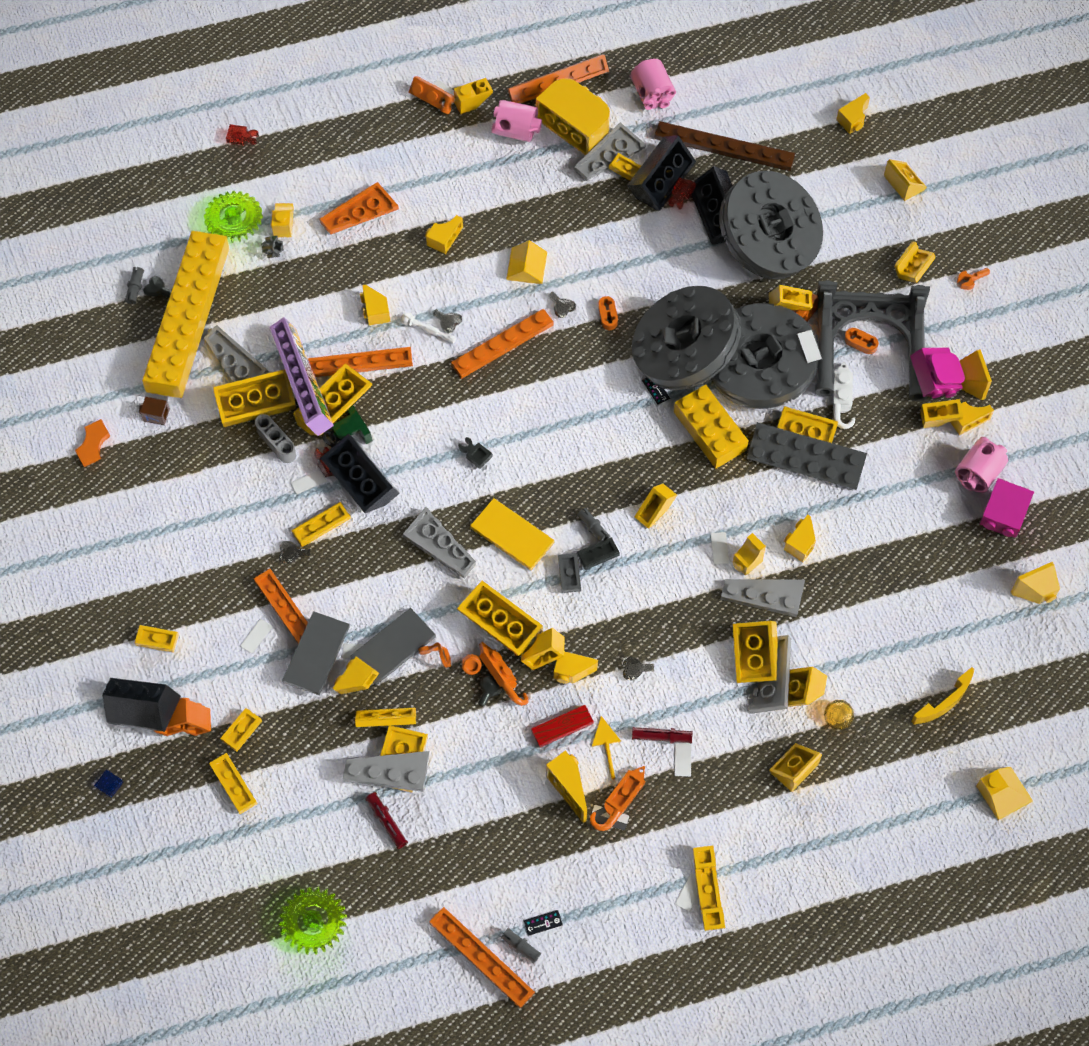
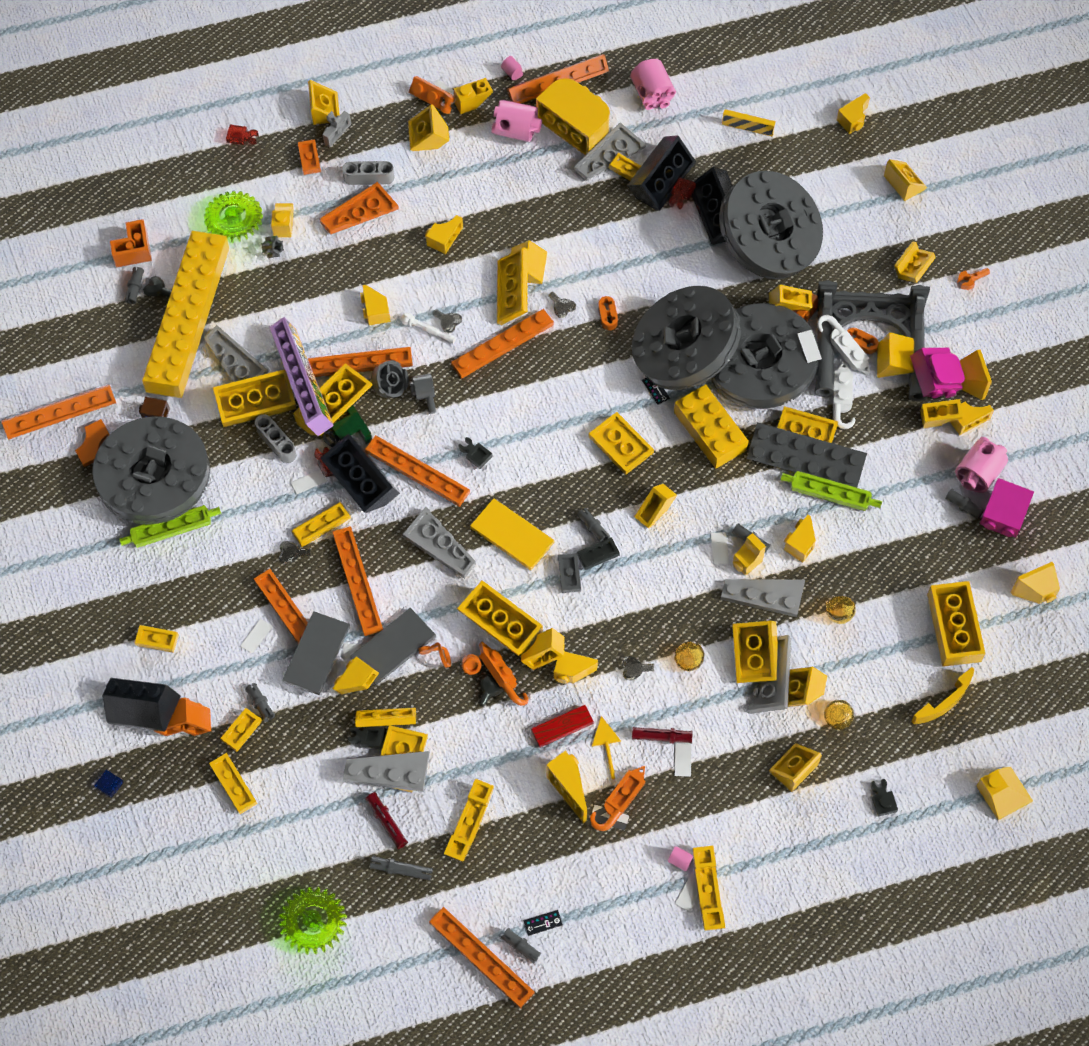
reddish brown plate [654,121,795,171] -> none
none -> orange plate [2,384,116,439]
none -> dark grey piece [93,417,210,524]
none -> orange brick [110,219,152,268]
none -> lime plate [119,505,221,548]
none -> dark grey pin [245,683,275,722]
none -> orange plate [298,139,321,175]
none -> yellow slope [308,80,340,125]
none -> light grey plate [323,111,351,148]
none -> orange plate [332,526,383,636]
none -> light grey beam [342,161,395,185]
none -> pearl dark grey plate [348,726,385,749]
none -> orange plate [365,435,470,507]
none -> dark grey cylinder [370,360,409,398]
none -> dark grey pin [370,856,433,881]
none -> yellow slope [408,104,449,151]
none -> dark grey piece [410,373,436,414]
none -> yellow slope [444,779,494,862]
none -> yellow tile [497,247,528,325]
none -> bright pink brick [501,56,523,80]
none -> yellow plate [588,412,654,475]
none -> bright pink brick [668,846,693,872]
none -> clear yellow hair [674,641,705,672]
none -> yellow tile [722,109,776,137]
none -> dark grey pin [732,523,771,554]
none -> lime plate [781,471,882,511]
none -> white plate [817,315,870,375]
none -> clear yellow hair [826,596,856,624]
none -> pearl dark grey plate [871,779,898,817]
none -> yellow slope [877,332,914,378]
none -> yellow brick [927,581,986,667]
none -> dark grey pin [945,489,984,520]

